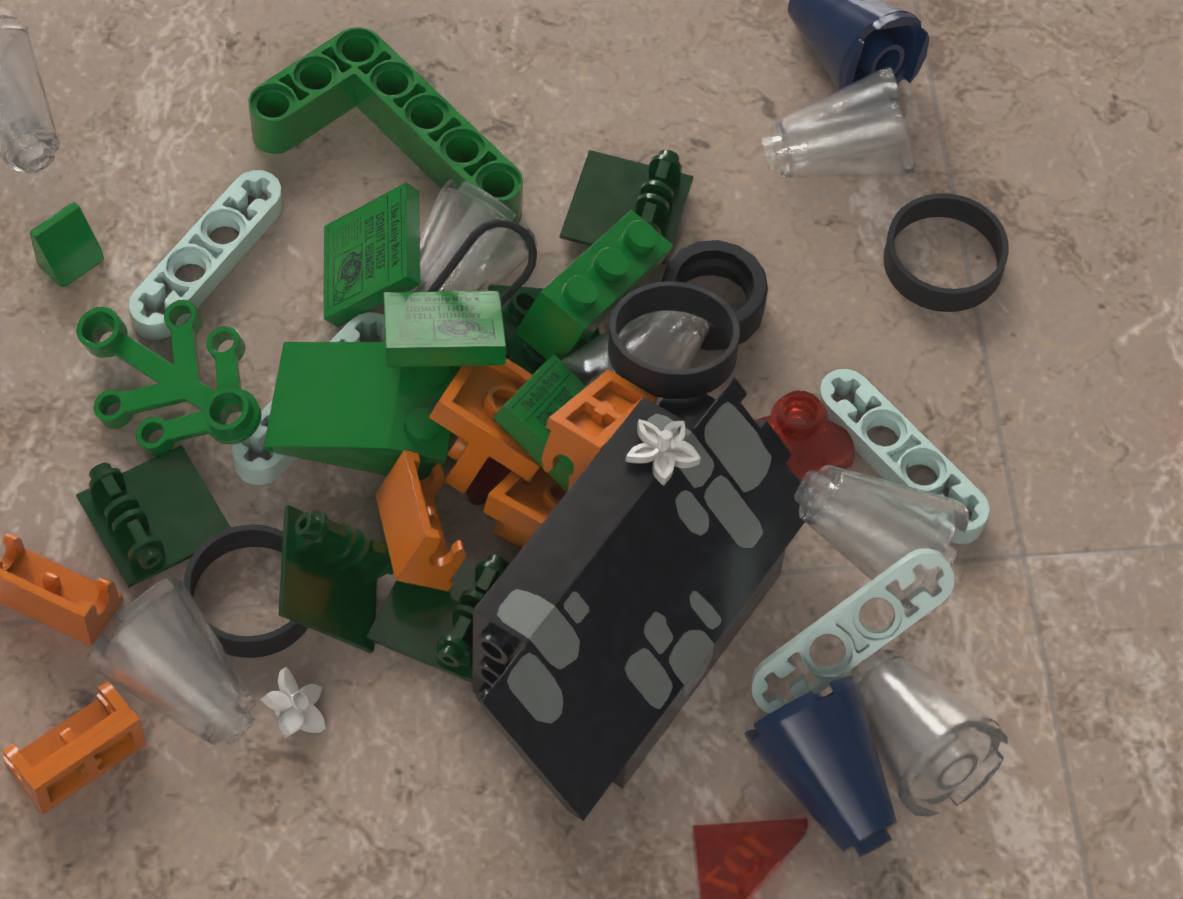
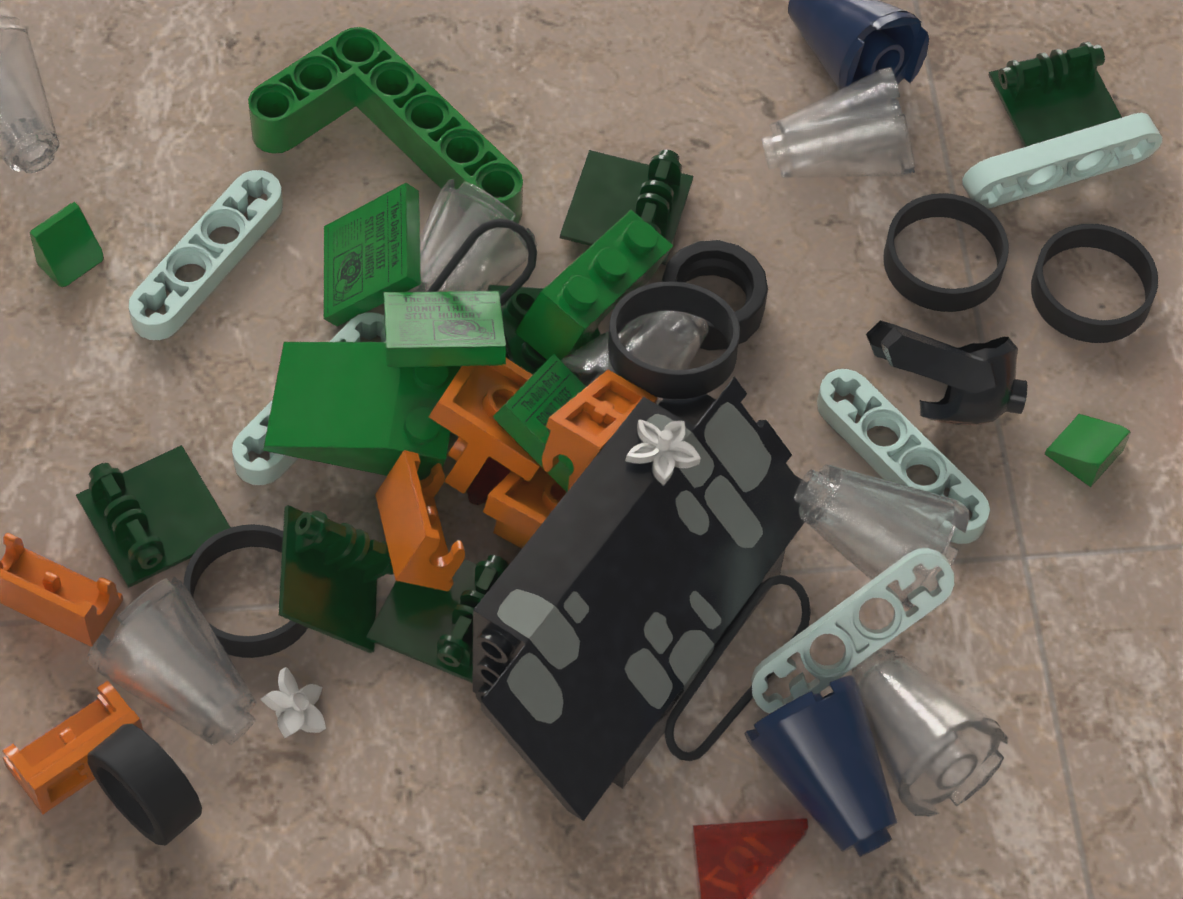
green plant [76,300,262,457] -> none
clear red plate [754,390,854,486] -> none
none -> black tyre [88,724,202,846]
none -> black piece [664,575,811,761]
none -> black piece [866,320,1028,425]
none -> light aqua beam [962,113,1162,209]
none -> dark green hinge [988,41,1122,147]
none -> black tyre [1031,224,1158,343]
none -> green slope [1045,414,1131,487]

